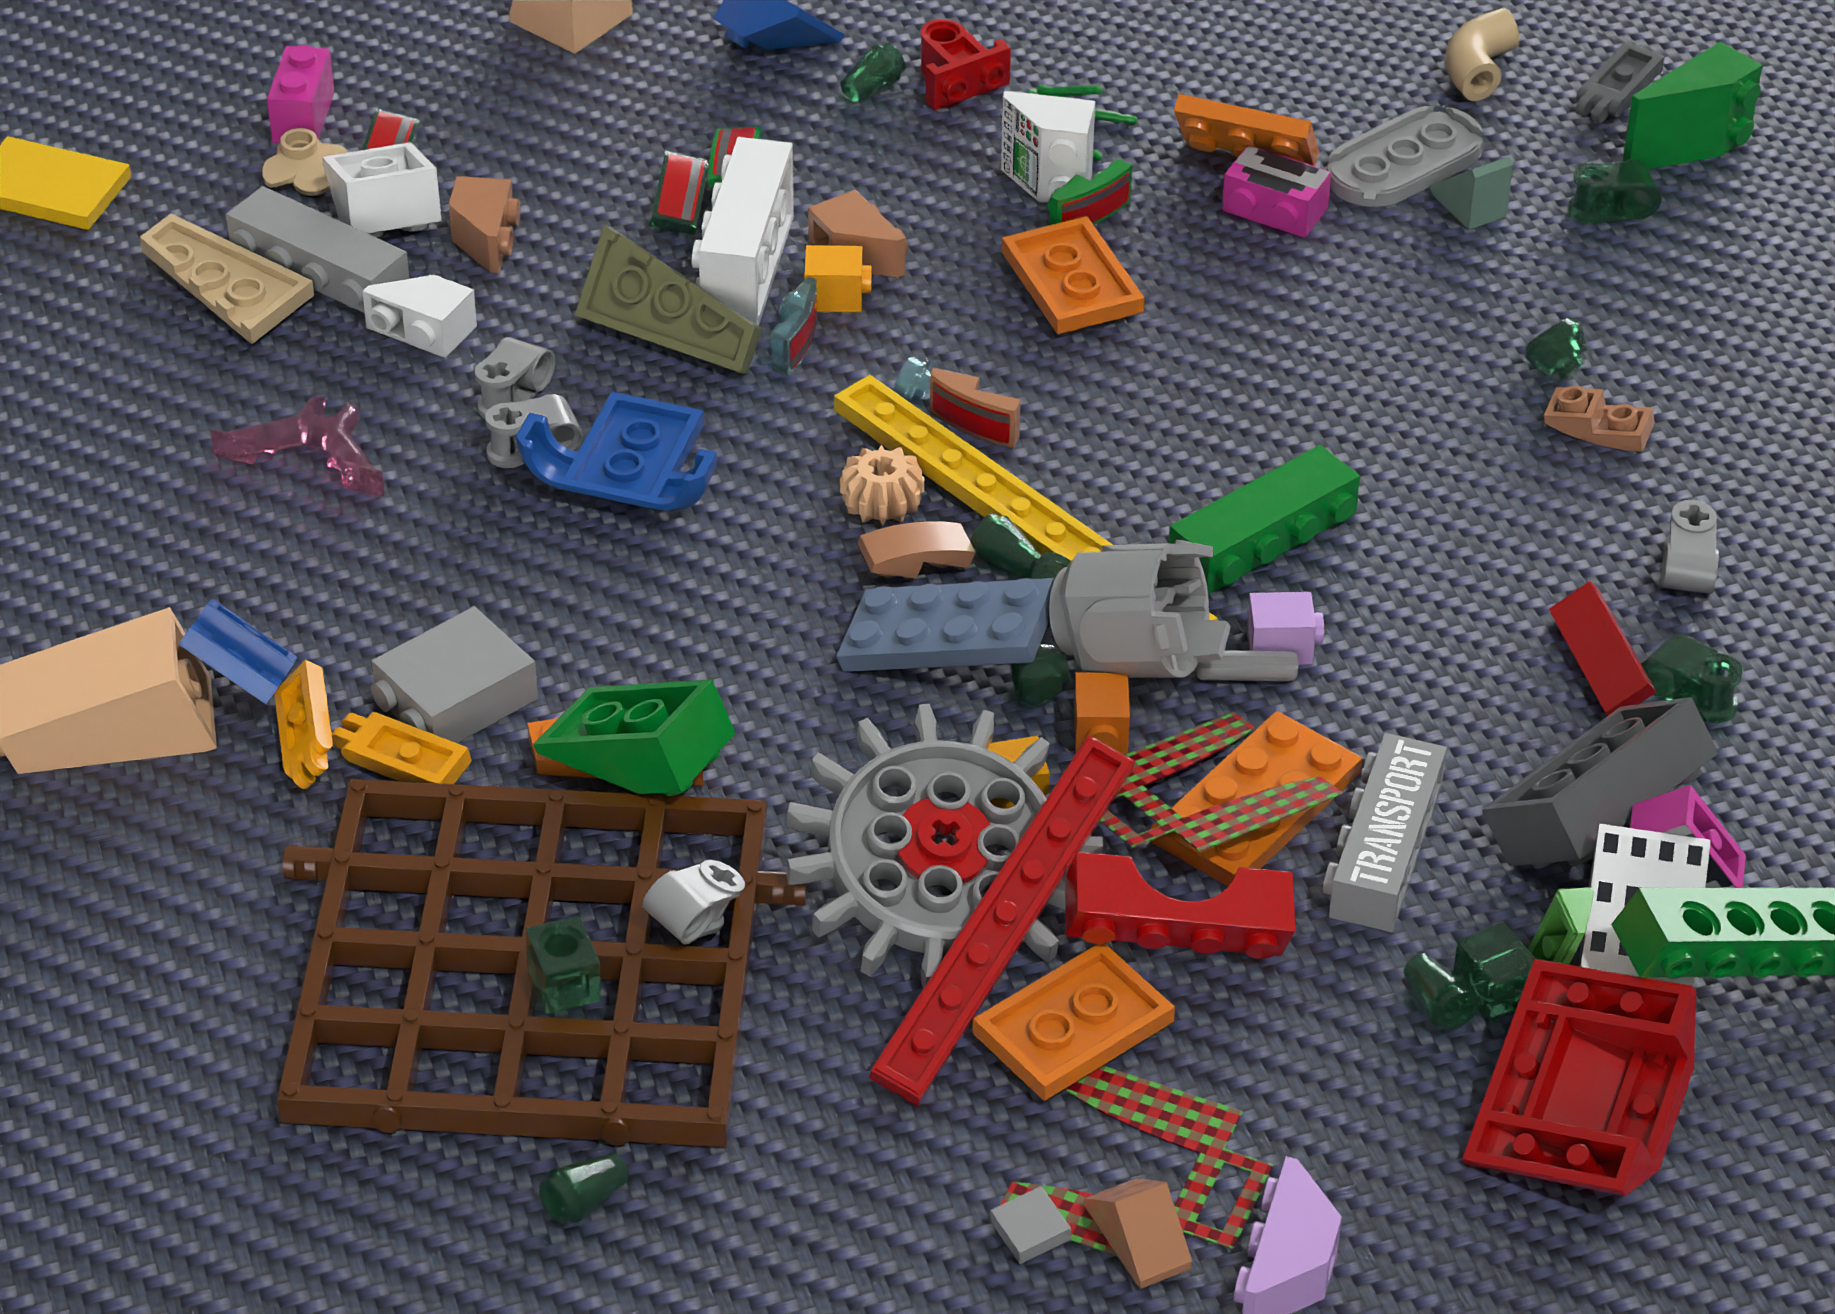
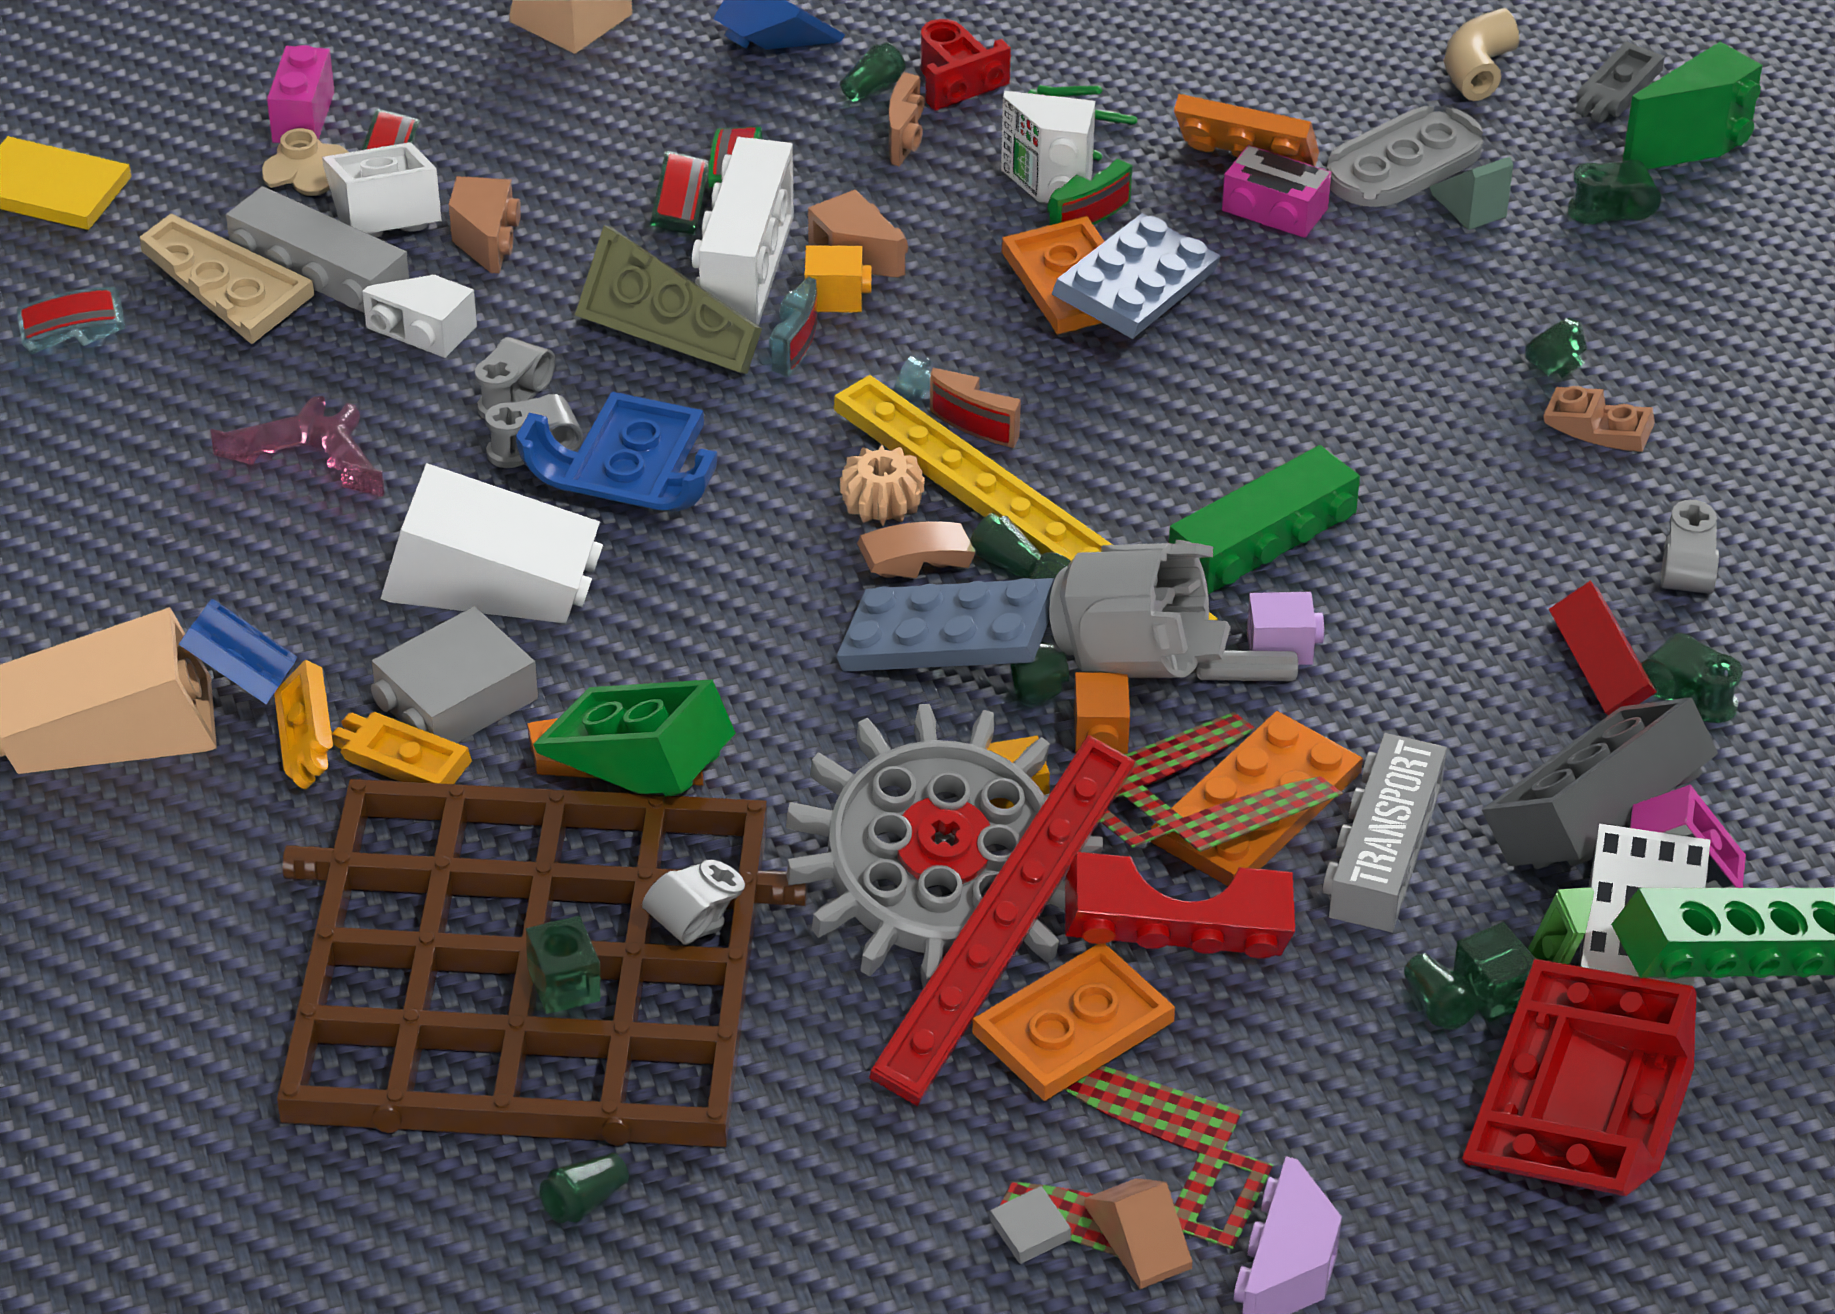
none -> slope [16,287,126,355]
none -> white slope [381,463,603,624]
none -> nougat slope [889,72,924,167]
none -> plate [1052,213,1221,339]

